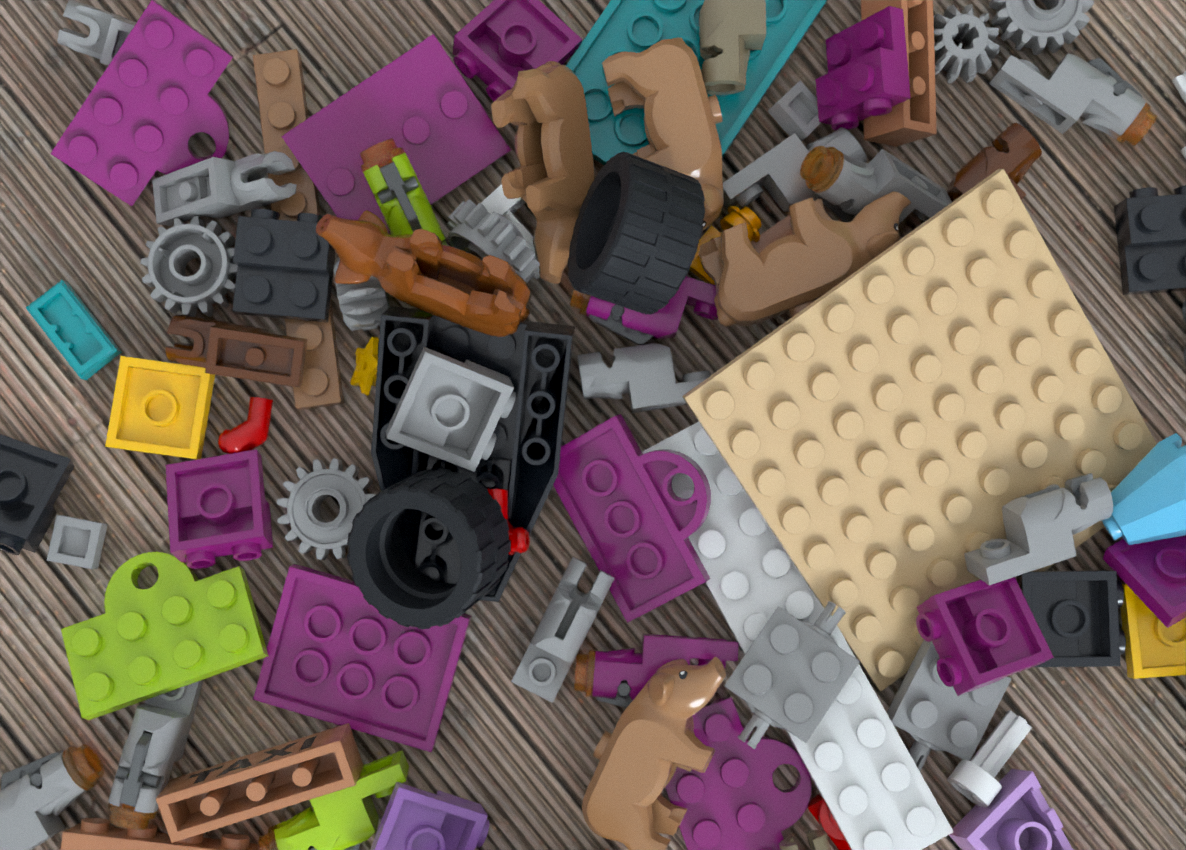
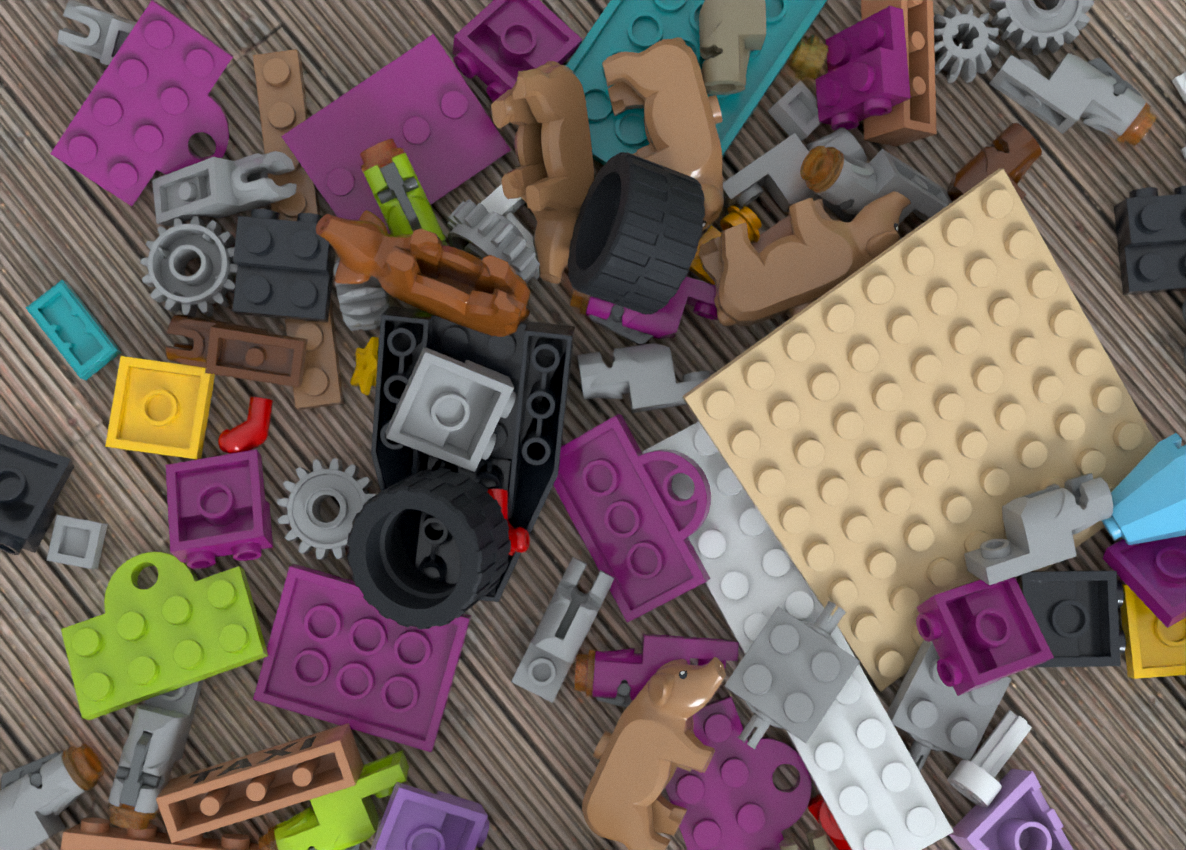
none -> clear yellow plate [790,34,828,80]

